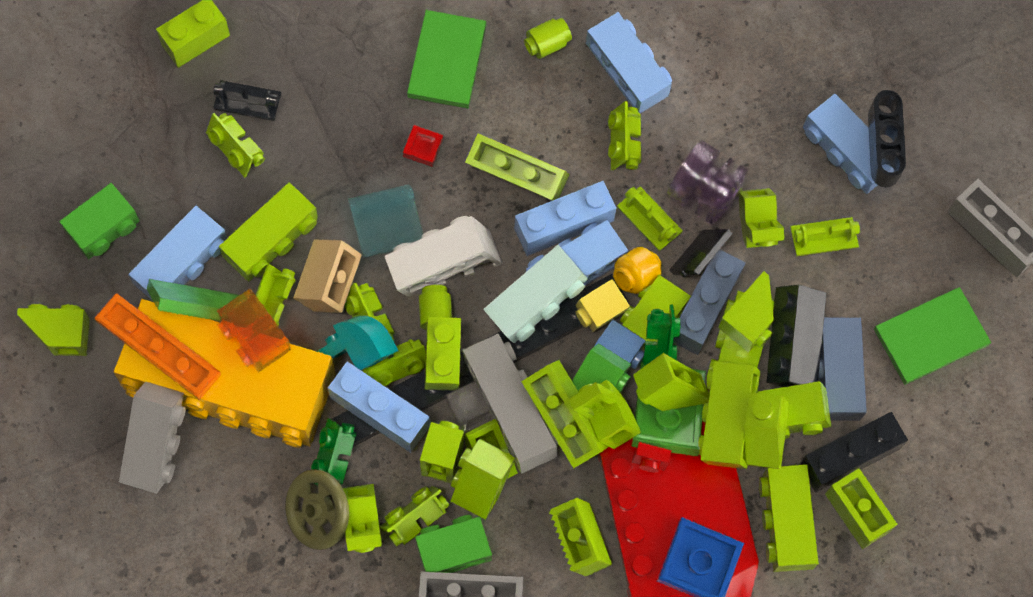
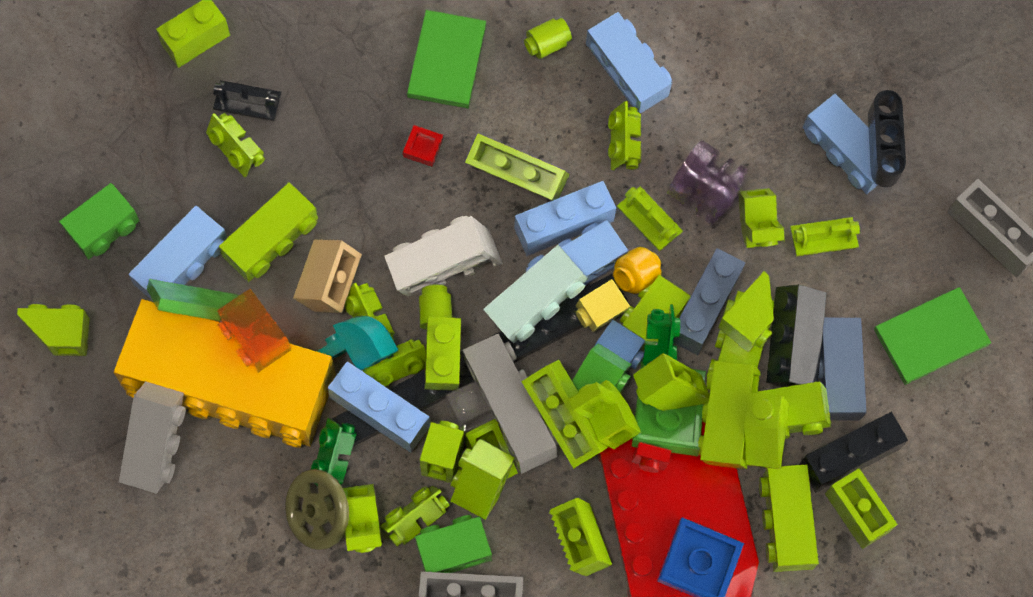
orange tile [94,293,221,400] -> none
lime hinge [251,264,296,336] -> none
clear light blue hinge [348,184,423,258] -> none
black piece [669,227,733,277] -> none

